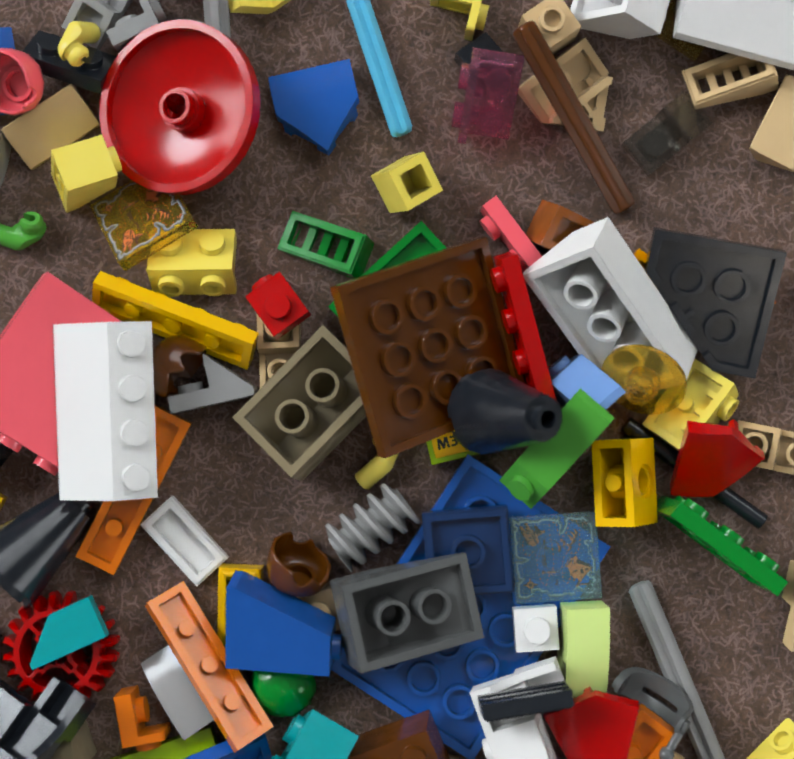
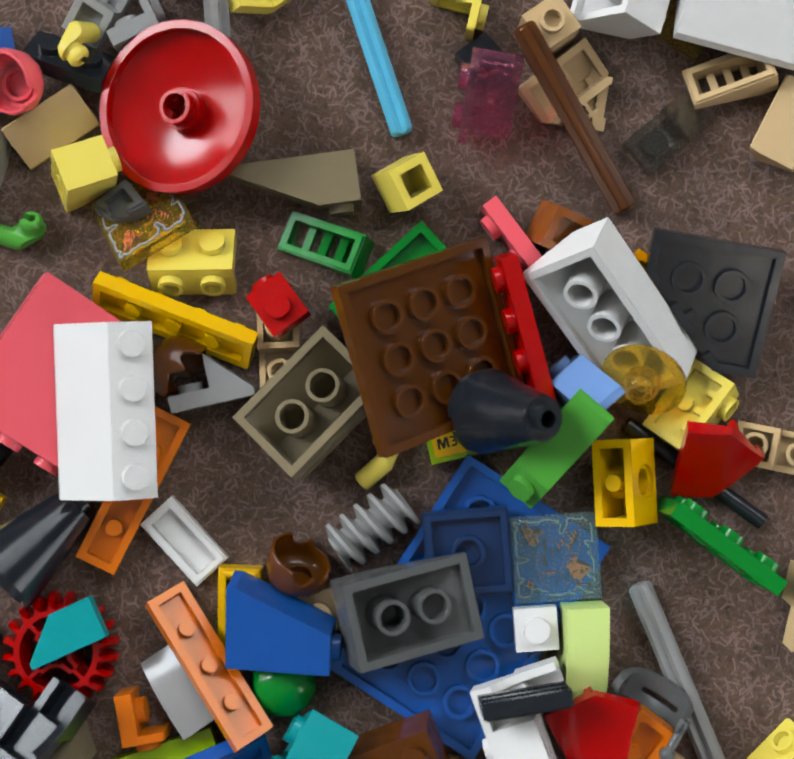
blue slope [268,59,360,156] -> none
none -> dark grey tile [92,179,153,223]
none -> dark tan slope [229,149,362,217]

